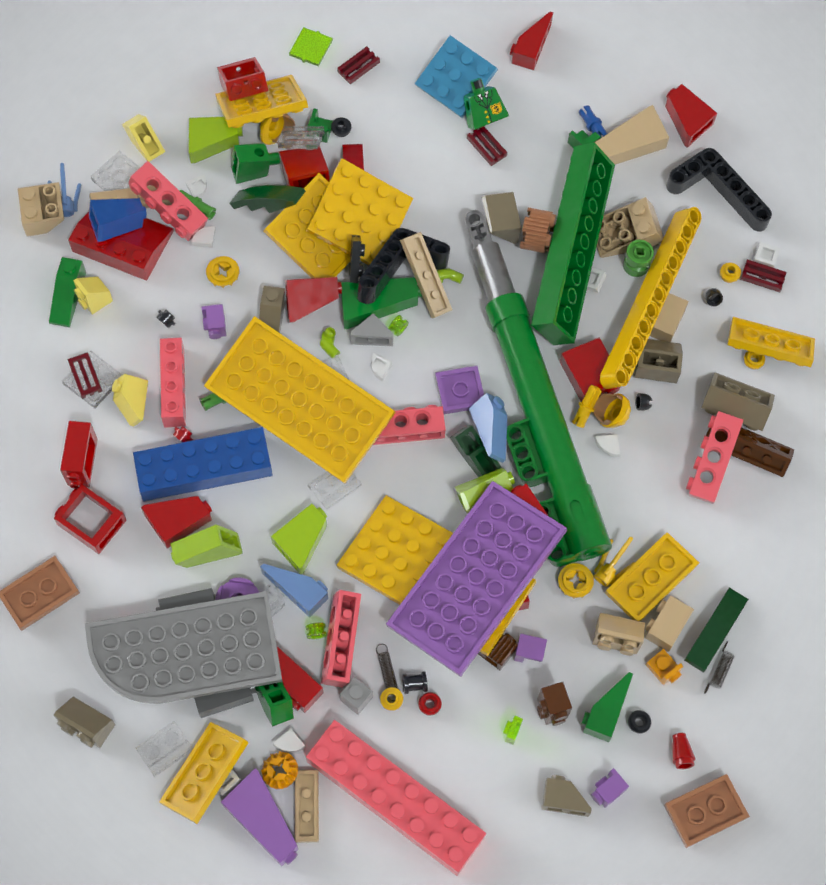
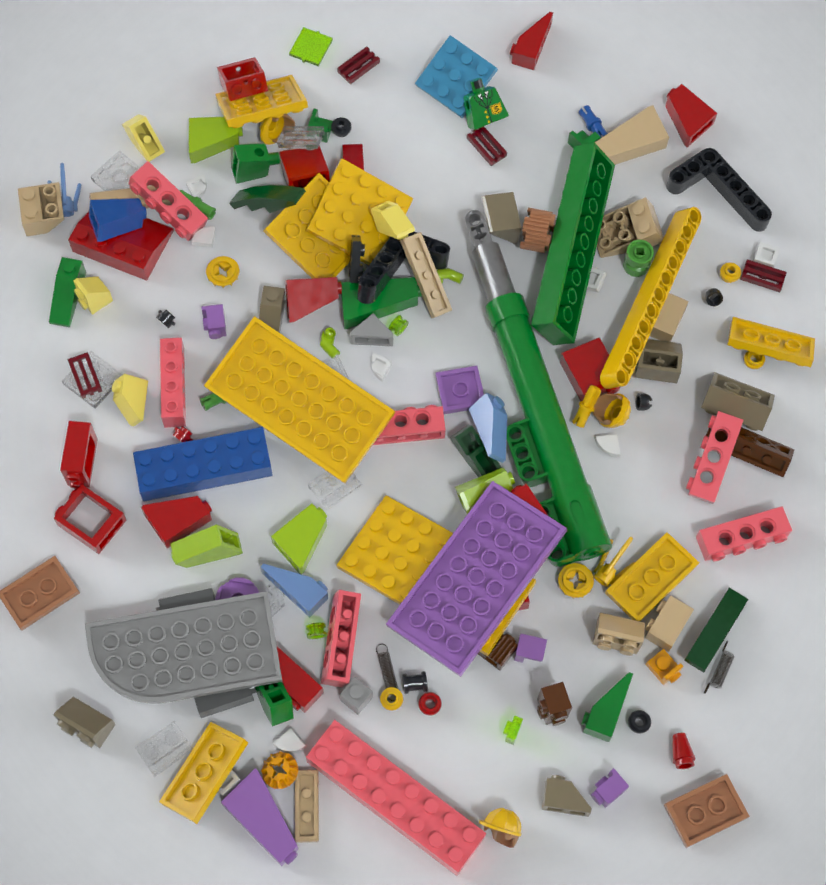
none -> light yellow slope [371,201,415,240]
none -> yellow piece [479,808,522,848]
none -> coral brick [696,506,792,562]

